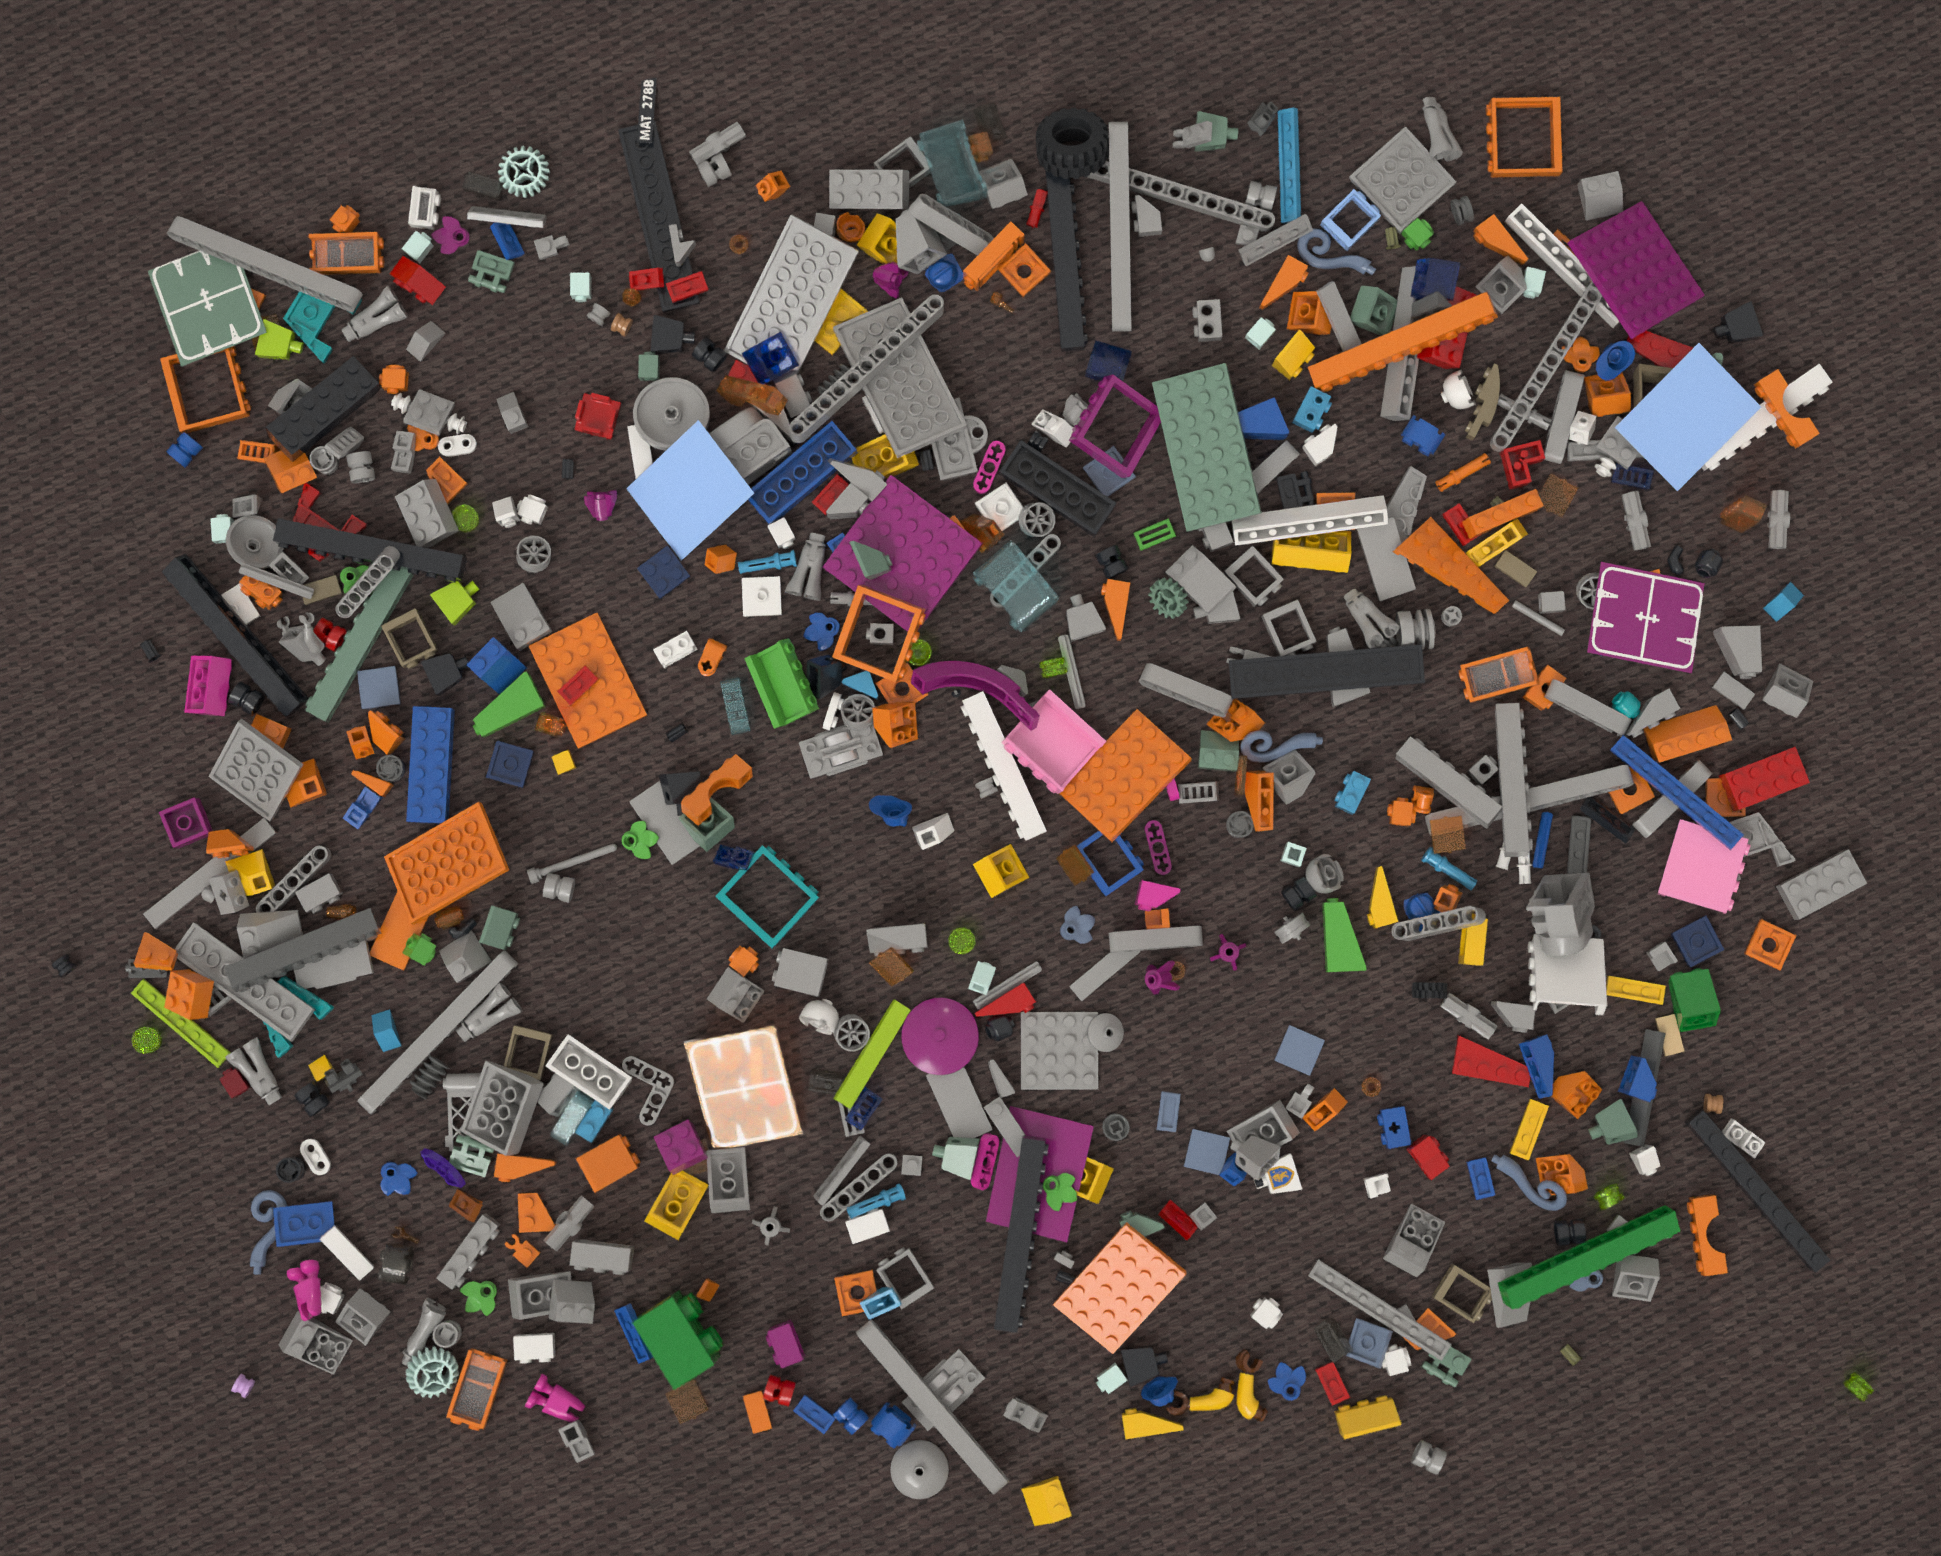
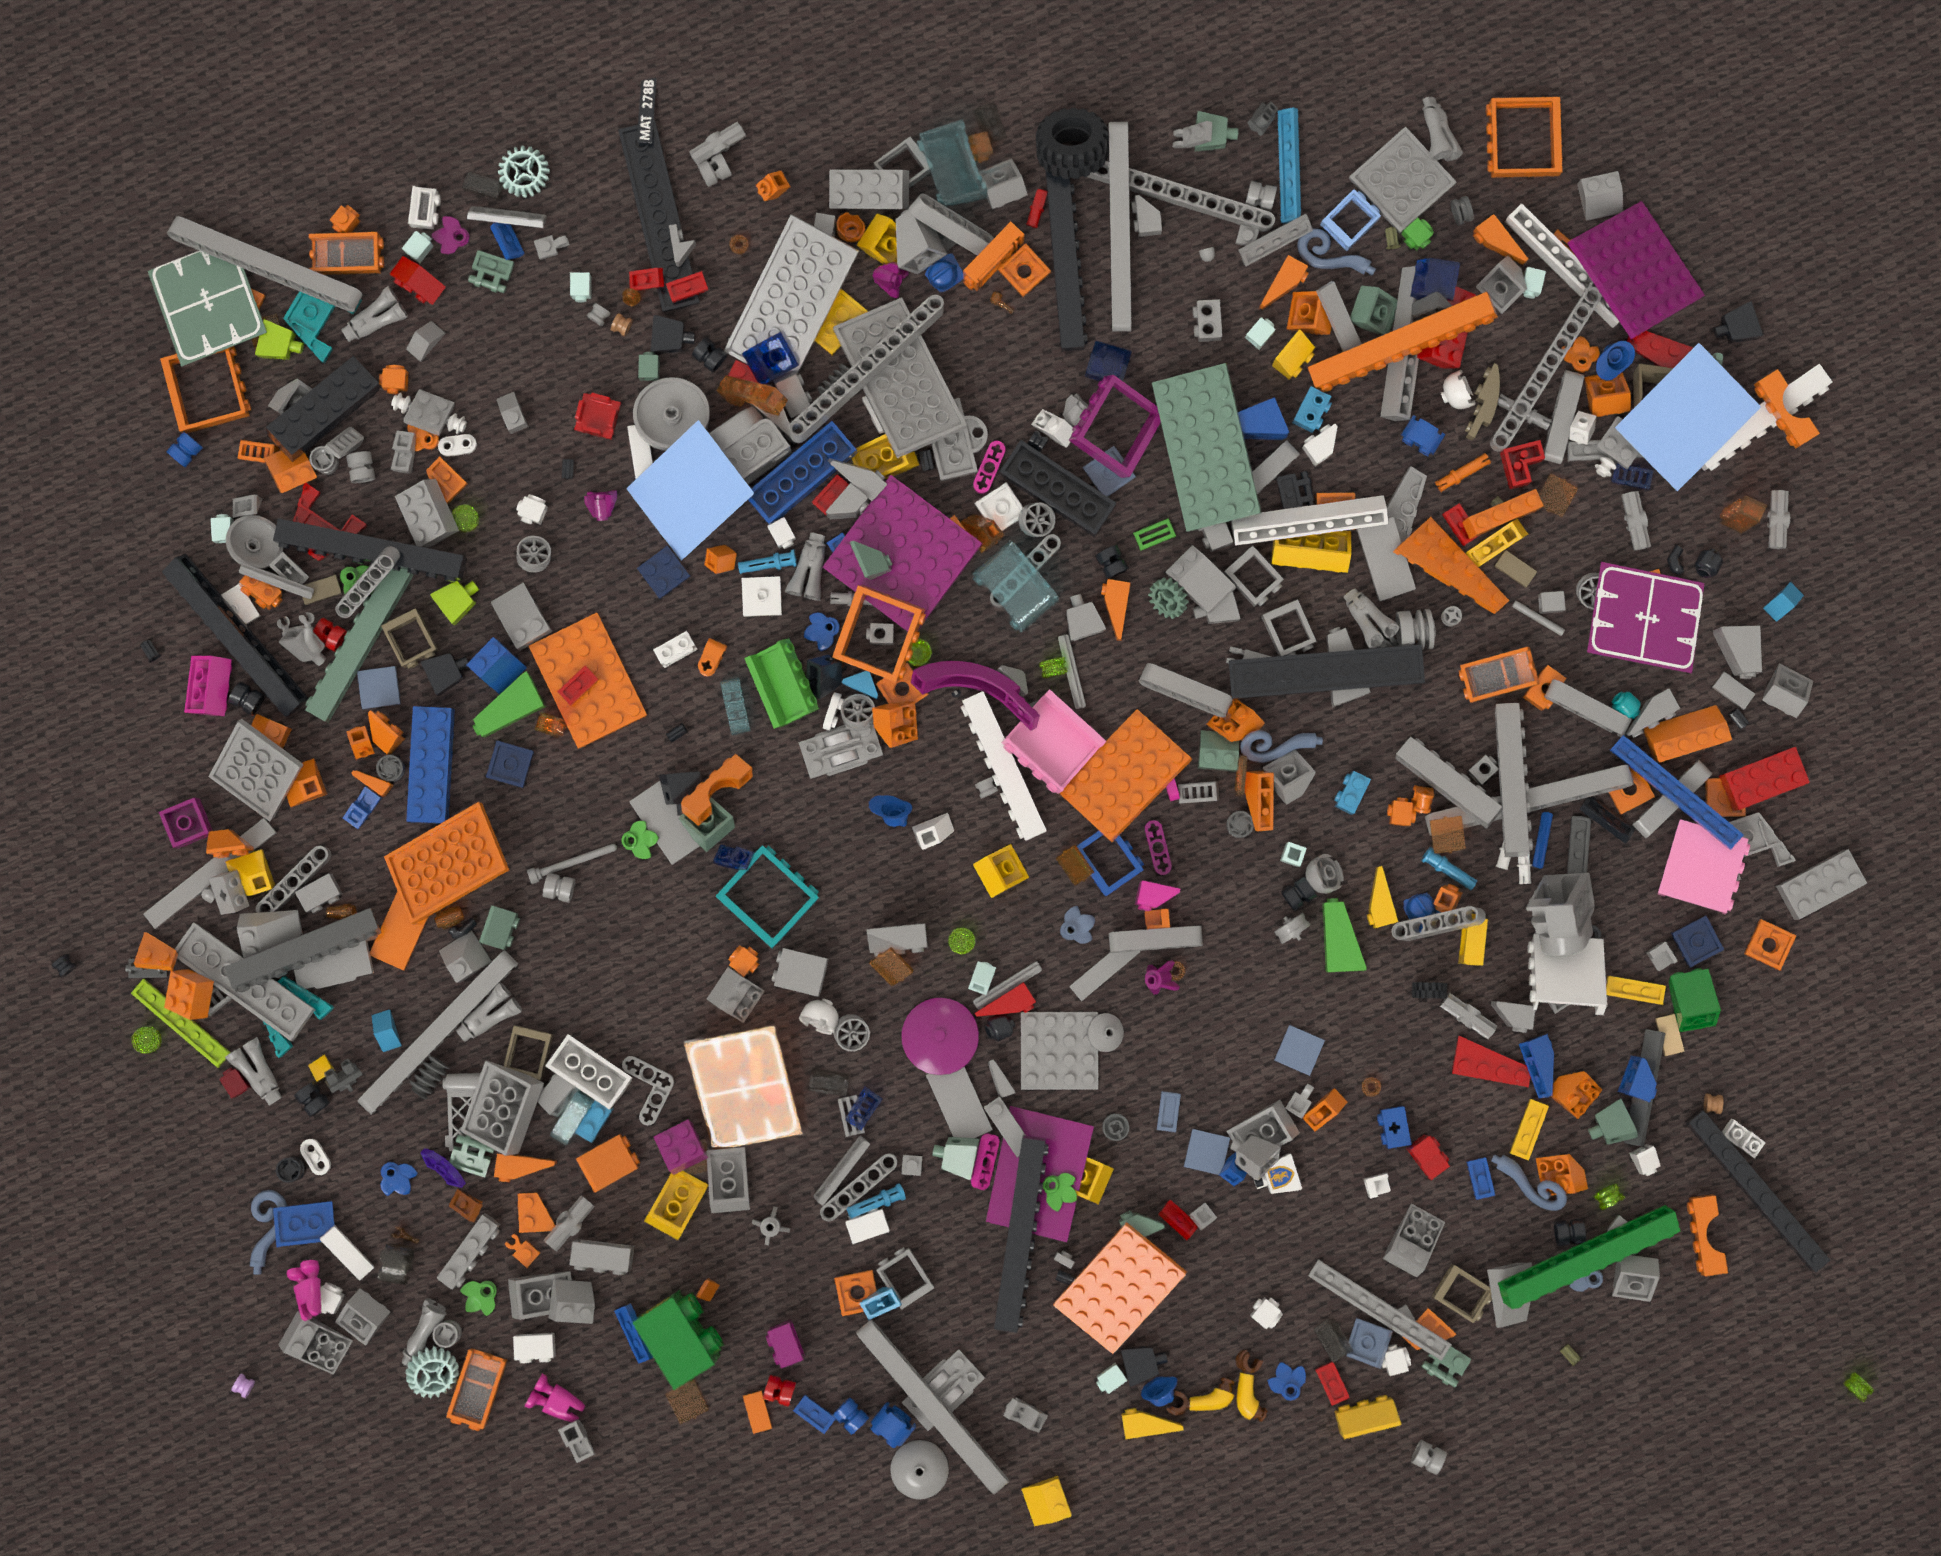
bright green brick [402,933,436,966] -> none
white slope [492,497,520,528] -> none
yellow slope [552,750,576,775] -> none
lime tile [833,999,911,1109] -> none
magenta brick [1209,934,1247,971] -> none

